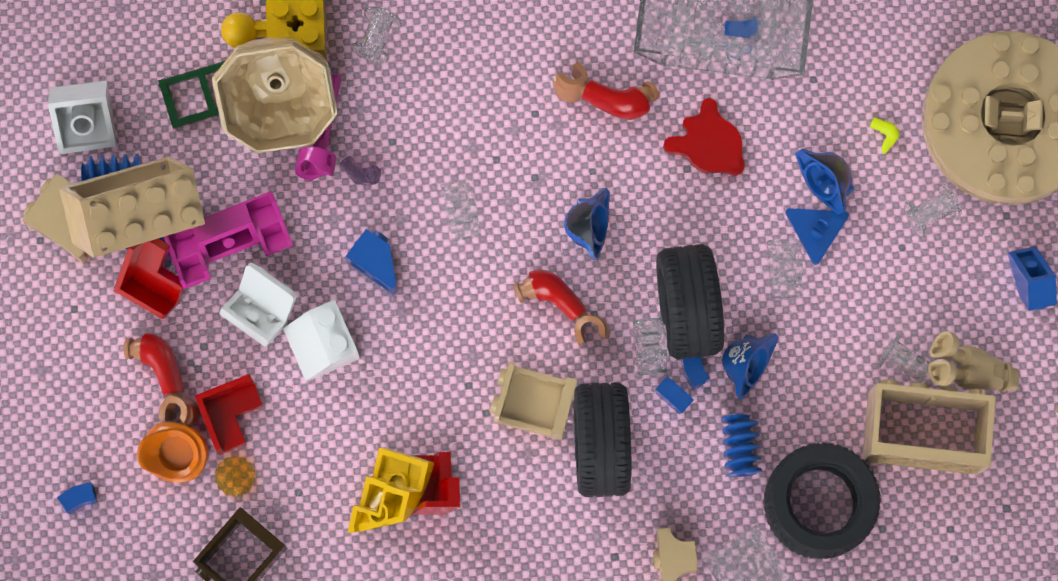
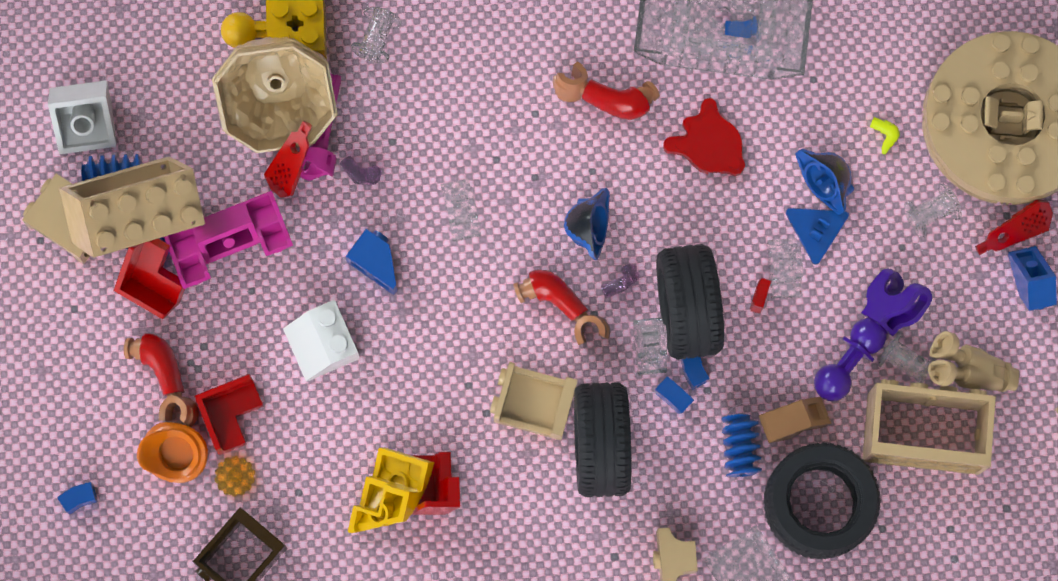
dark green window [158,61,225,129] -> none
white bracket [219,262,297,347] -> none
blue hat [722,333,779,401] -> none
none -> red piece [264,121,312,198]
none -> clear purple arm [601,264,640,298]
none -> red tile [750,278,771,314]
none -> medium nougat slope [759,397,831,443]
none -> dark purple piece [814,268,932,401]
none -> red piece [975,199,1053,255]

